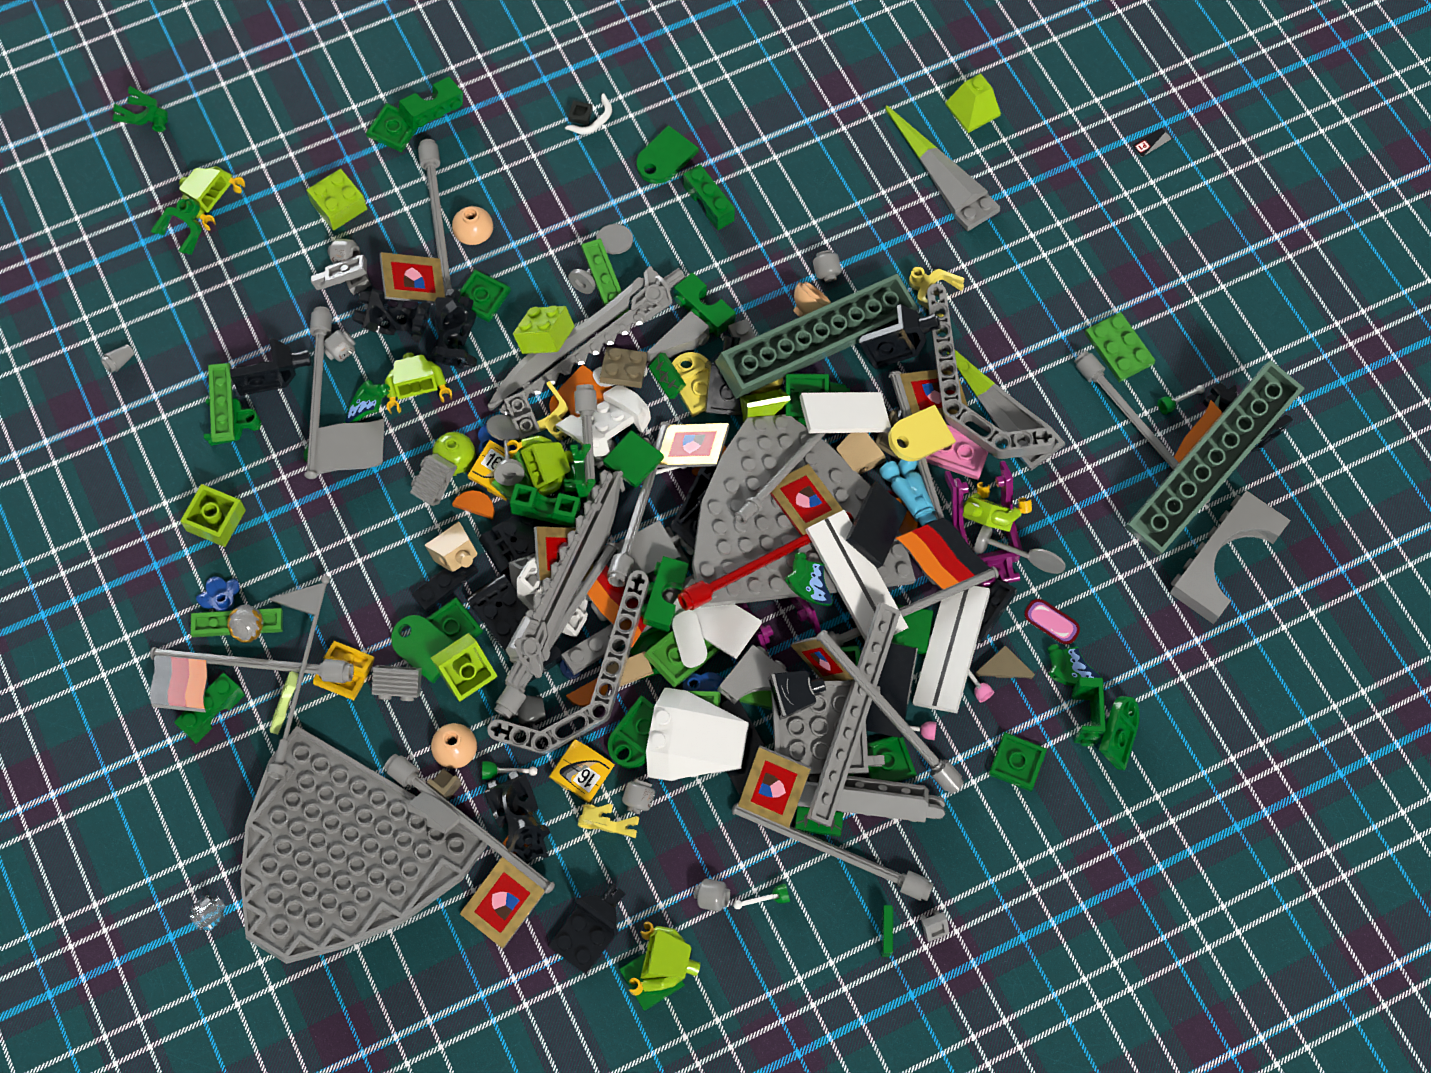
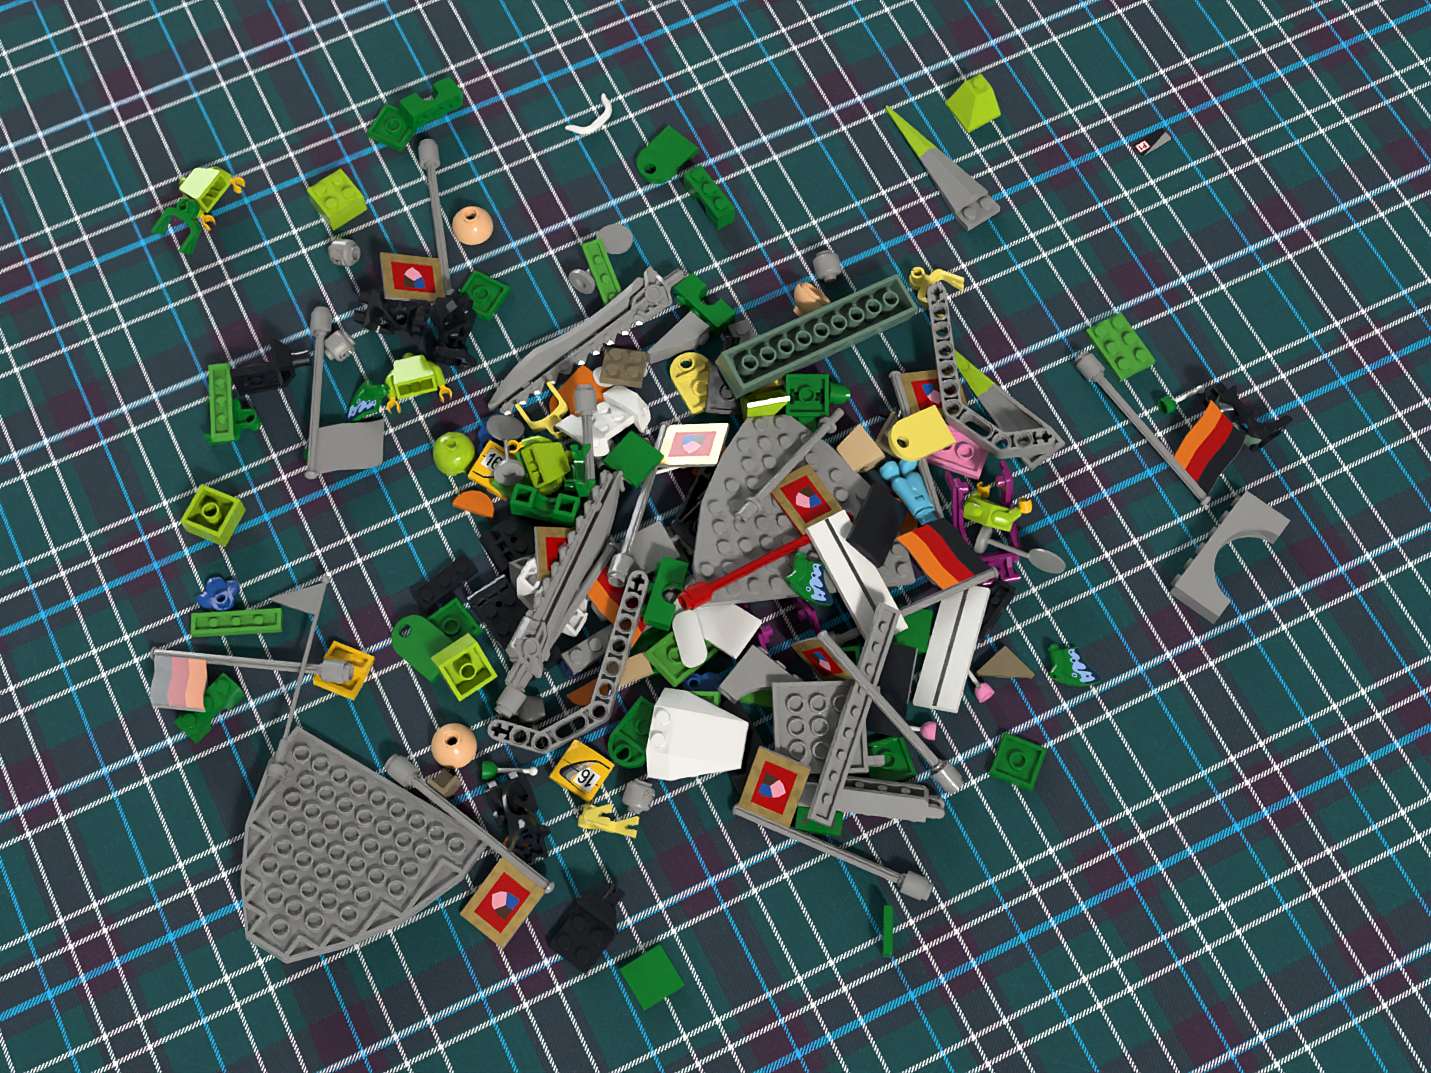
light grey cone [101,344,135,373] -> none
green piece [112,86,168,132] -> none
clear head [189,895,226,931] -> none
light grey hair [227,605,264,643] -> none
yellowish green tile [270,671,299,735] -> none
light grey hinge [311,255,367,290] -> none
light grey plate [346,274,371,295] -> none
light grey brick [372,665,422,701] -> none
light grey slope [408,792,460,834] -> none
light grey brick [410,454,457,506] -> none
tan torso [425,521,478,572] -> none
light grey slope [504,391,541,439] -> none
lime brick [513,306,575,354] -> none
pearl dark grey plate [568,101,593,125] -> none
lime torso [629,922,700,995] -> none
green tile [649,353,686,399] -> none
light grey head [694,879,730,912] -> none
hinge [733,884,790,909] -> none
black torso [768,671,826,720] -> none
white tile [799,392,891,433] -> none
black plate [859,304,941,369] -> none
light grey tile [921,910,950,942] -> none
sticker [1025,599,1080,644] -> none
green panel [1072,677,1106,747] -> none
green tile [1099,696,1139,770] -> none
sand green brick [1124,360,1305,556] -> none

